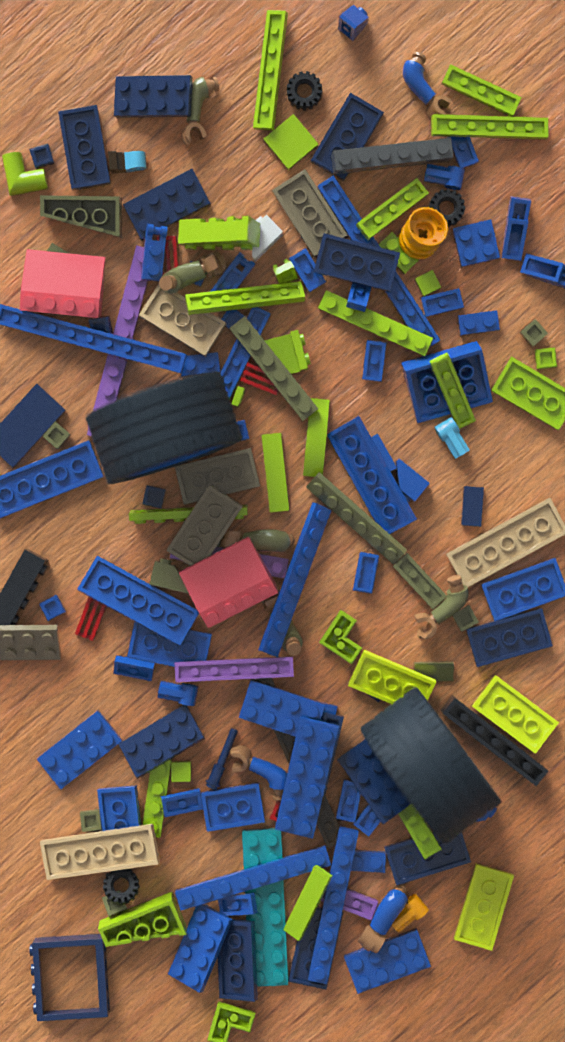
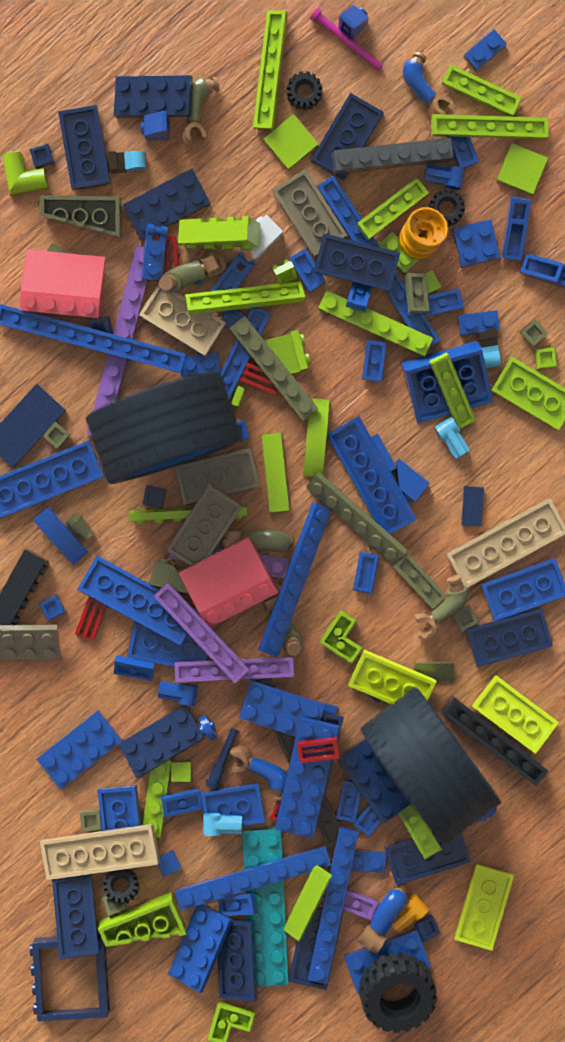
none -> blue slope [33,507,88,565]
none -> dark blue plate [52,874,100,960]
none -> olive cone [65,512,94,541]
none -> blue slope [141,111,170,140]
none -> medium lavender plate [154,582,250,683]
none -> blue tile [158,850,182,877]
none -> blue wheel [199,715,218,741]
none -> medium azure piece [203,813,242,836]
none -> red tile [297,737,340,763]
none -> dark pink bar [310,8,383,70]
none -> black tyre [359,952,437,1033]
none -> olive plate [404,273,429,314]
none -> dark blue tile [414,915,440,942]
none -> blue plate [464,29,507,72]
none -> leg [477,329,501,369]
none -> lime tile [496,143,548,195]

